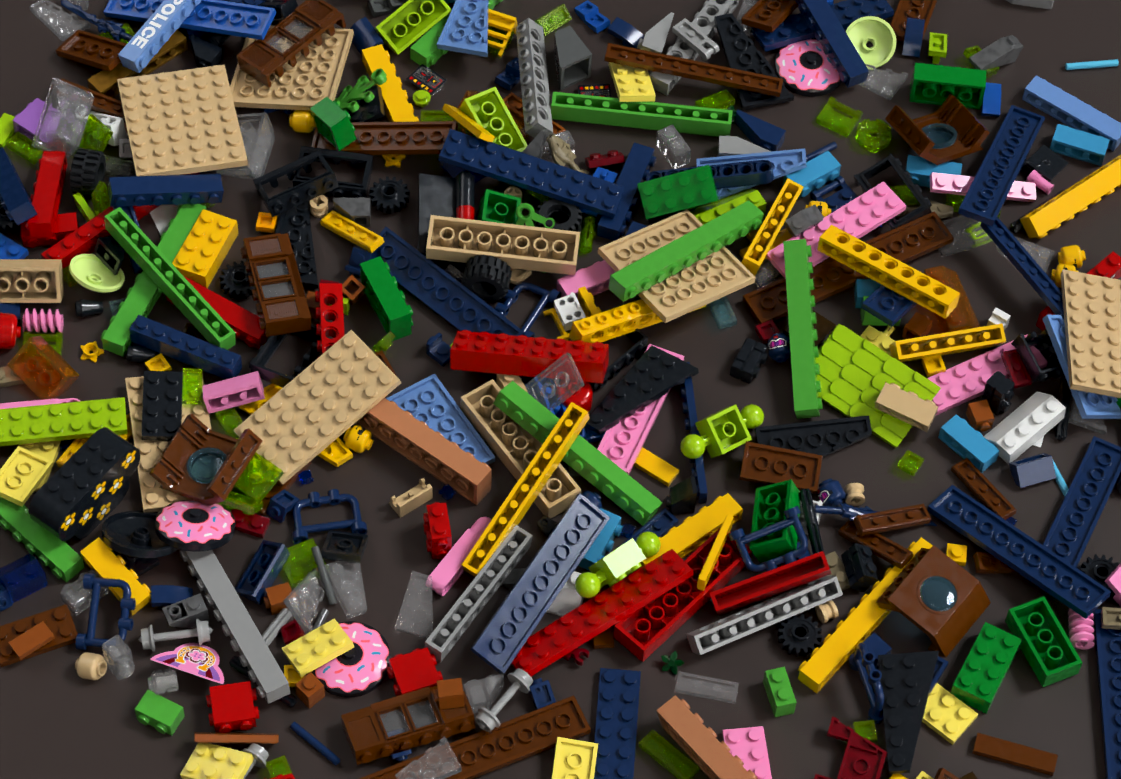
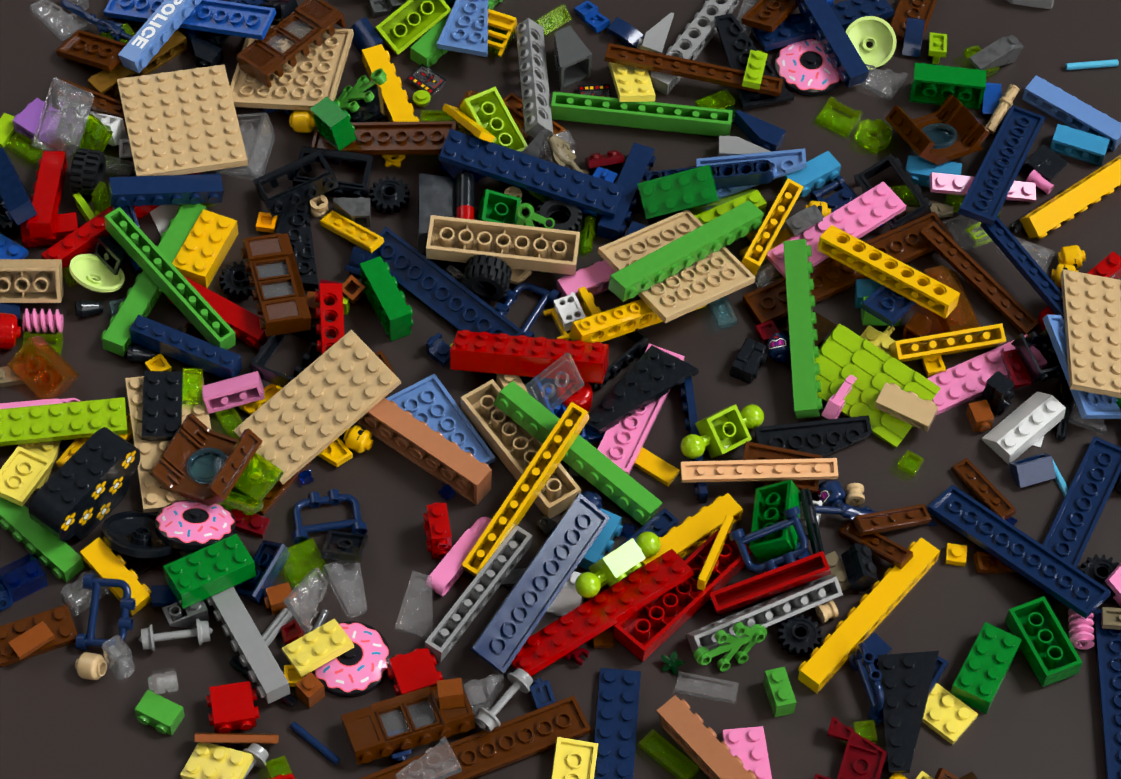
yellow plate [80,341,104,363] -> none
sticker [150,643,224,684] -> none
dark blue bracket [266,489,300,523] -> none
dark grey piece [311,546,337,605] -> none
clear neon green plate [372,331,396,352] -> none
tan hinge [389,478,433,518] -> none
dark blue slope [494,57,520,91] -> none
clear piece [656,124,691,169] -> none
black slope [666,476,697,515] -> none
light grey plate [672,18,720,61] -> none
dark blue piece [806,142,837,162] -> none
reddish brown panel [876,545,991,658] -> none
dark azure brick [938,414,1000,473] -> none
reddish brown tile [972,733,1058,776] -> none
white piece [987,308,1011,330] -> none
none -> green brick [163,534,256,609]
none -> light nougat plate [680,458,838,483]
none -> bright green plant [693,622,767,672]
none -> lime plate [742,50,768,90]
none -> bright pink piece [821,375,858,420]
none -> reddish brown plate [919,221,1039,335]
none -> tan pin [985,84,1020,135]

